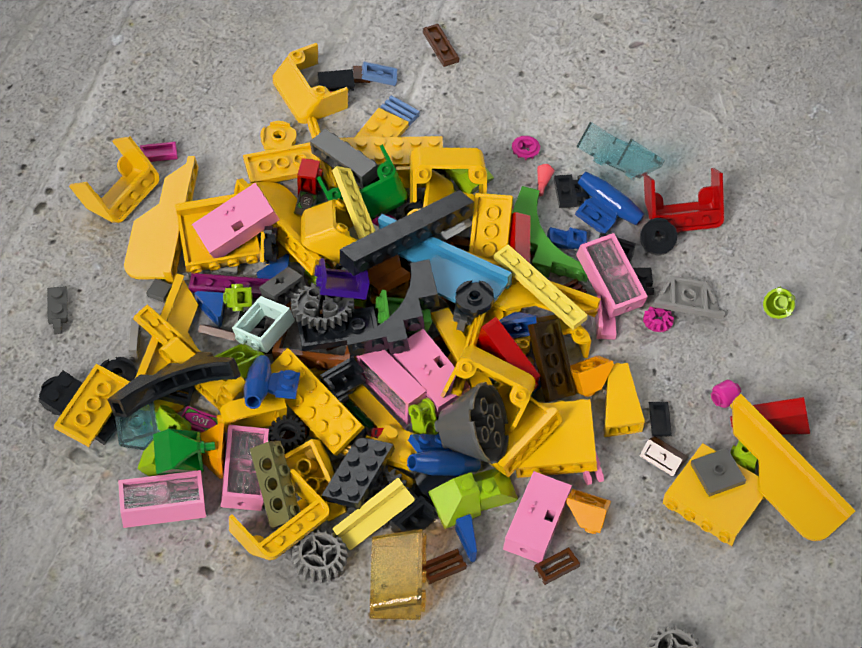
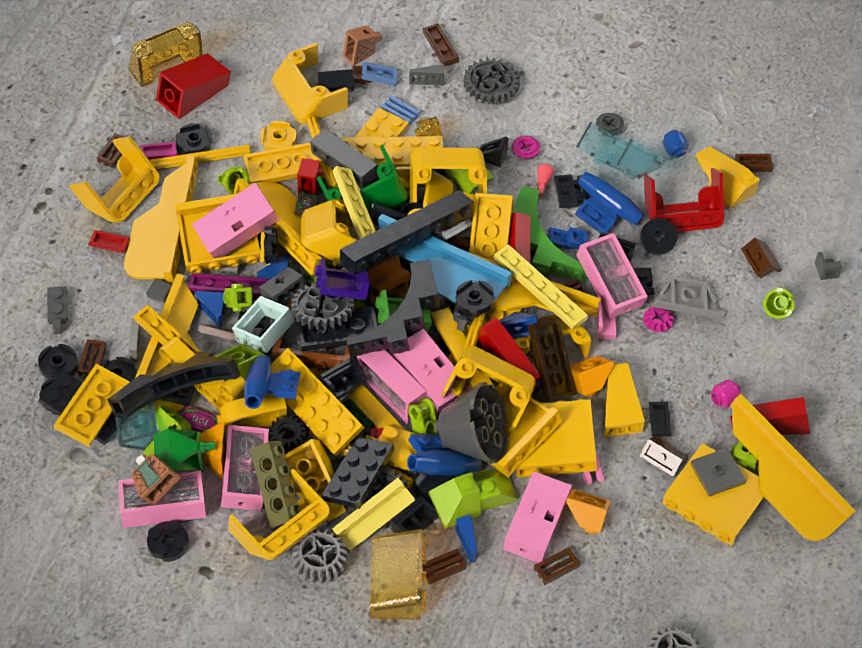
none -> black plate [38,344,78,379]
none -> reddish brown tile [78,339,107,377]
none -> red tile [88,230,130,253]
none -> reddish brown tile [97,133,124,168]
none -> clear yellow windscreen [128,22,203,87]
none -> nougat torso [131,454,181,505]
none -> black plate [147,520,189,562]
none -> yellow axle [149,144,251,170]
none -> red slope [156,53,231,119]
none -> black plate [176,123,212,155]
none -> lime helmet [218,166,250,195]
none -> nougat torso [342,26,382,66]
none -> black panel [368,201,408,224]
none -> dark grey slope [409,65,444,86]
none -> clear yellow brick [414,116,443,137]
none -> dark grey gear [463,57,520,105]
none -> black slope [479,136,509,168]
none -> dark grey gear [595,113,624,136]
none -> blue head [662,130,689,158]
none -> yellow wedge [696,146,760,209]
none -> reddish brown tile [735,154,773,172]
none -> reddish brown panel [741,238,782,278]
none -> dark grey panel [814,252,842,280]

